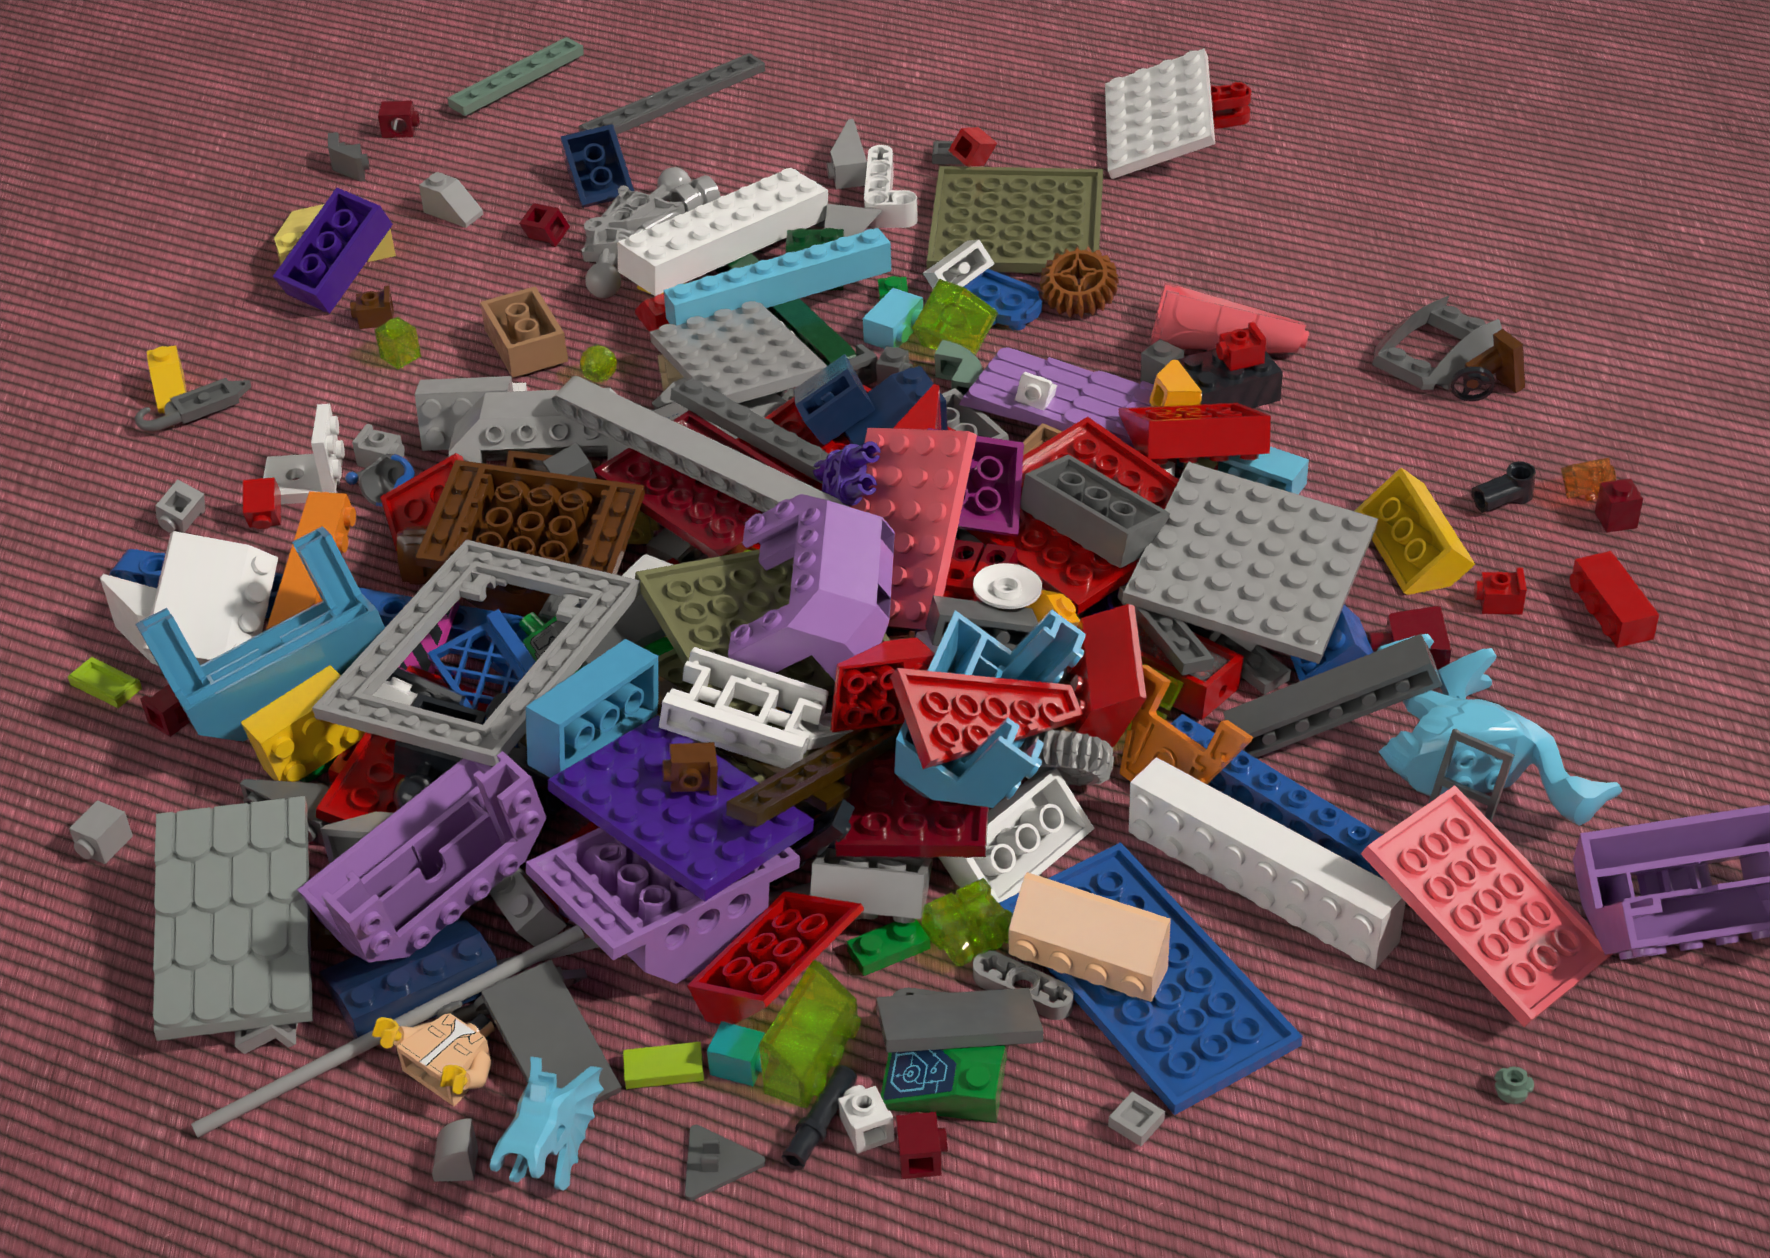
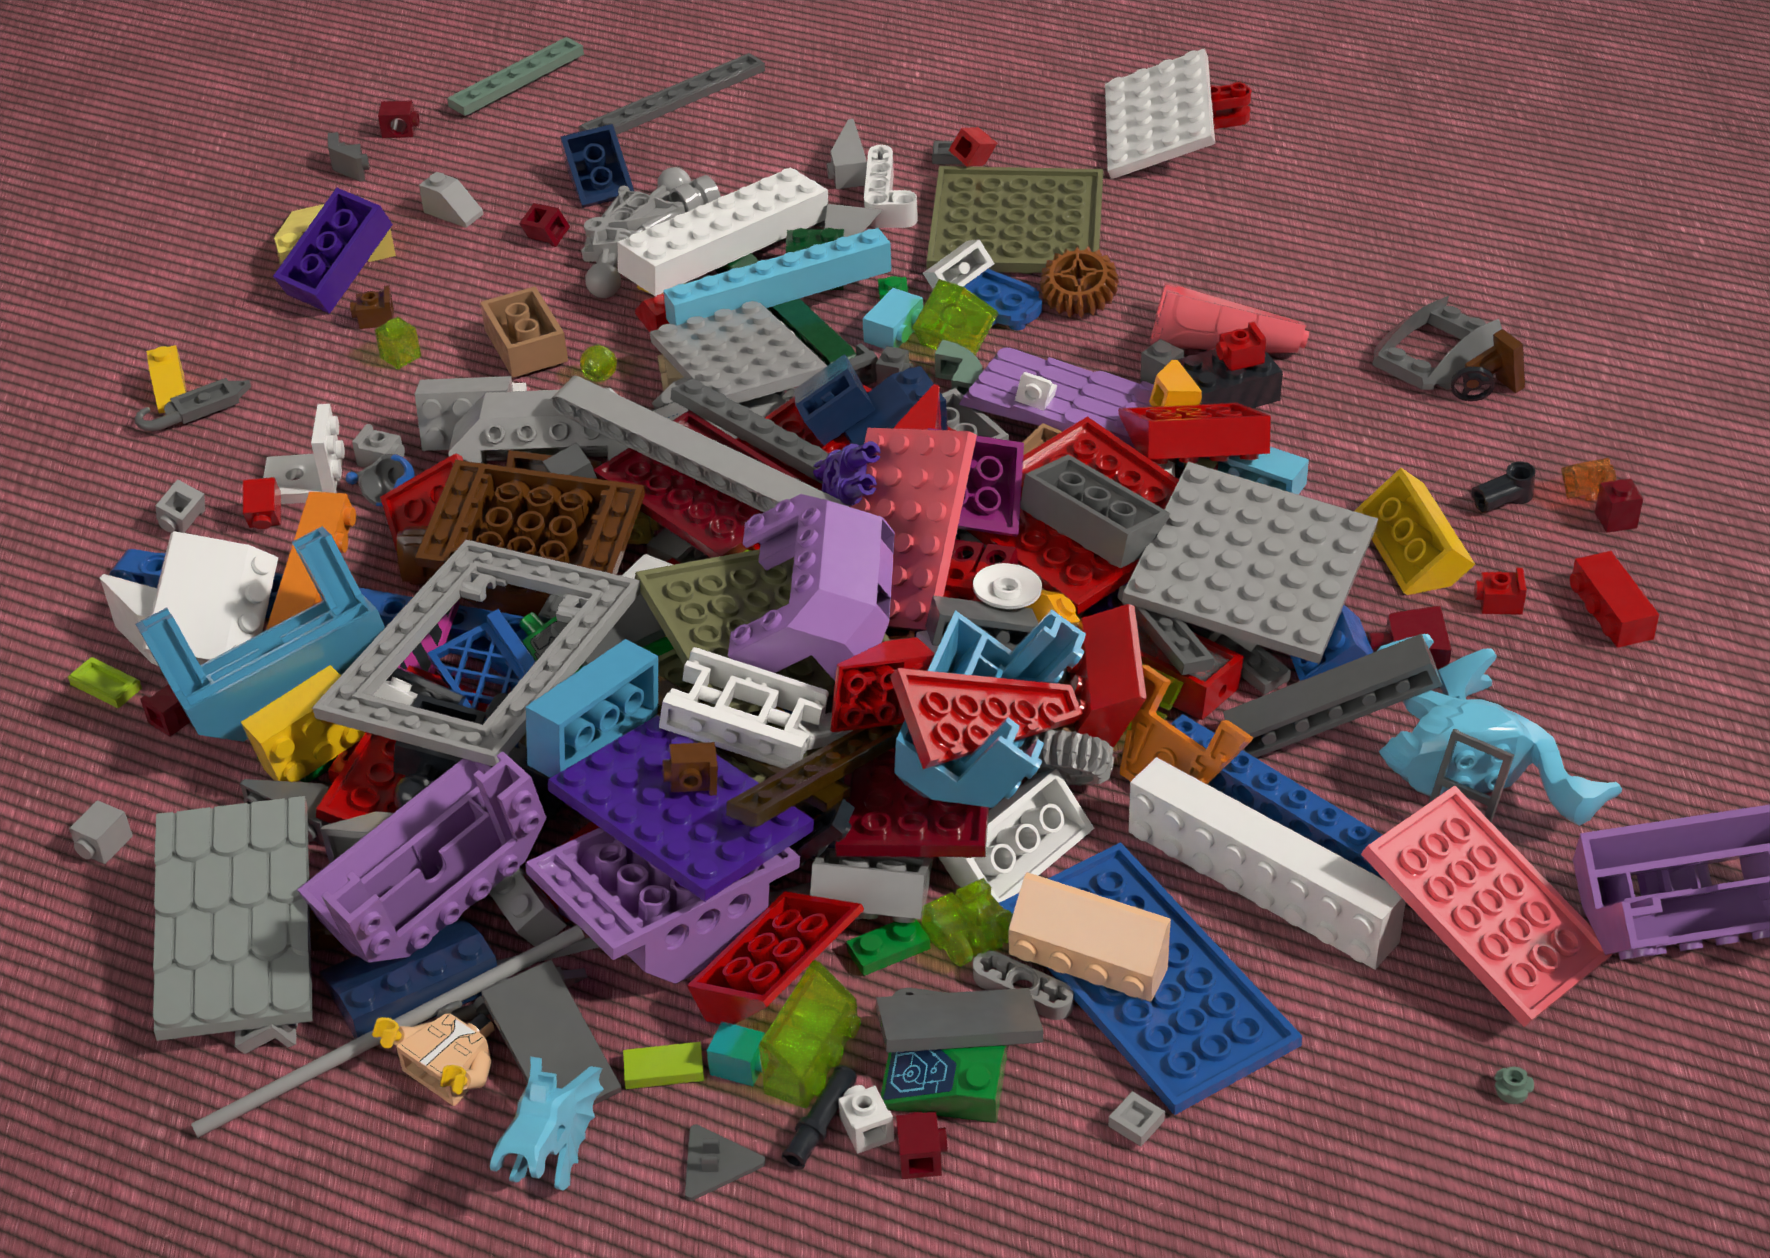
light grey brick [432,1118,478,1182] -> none

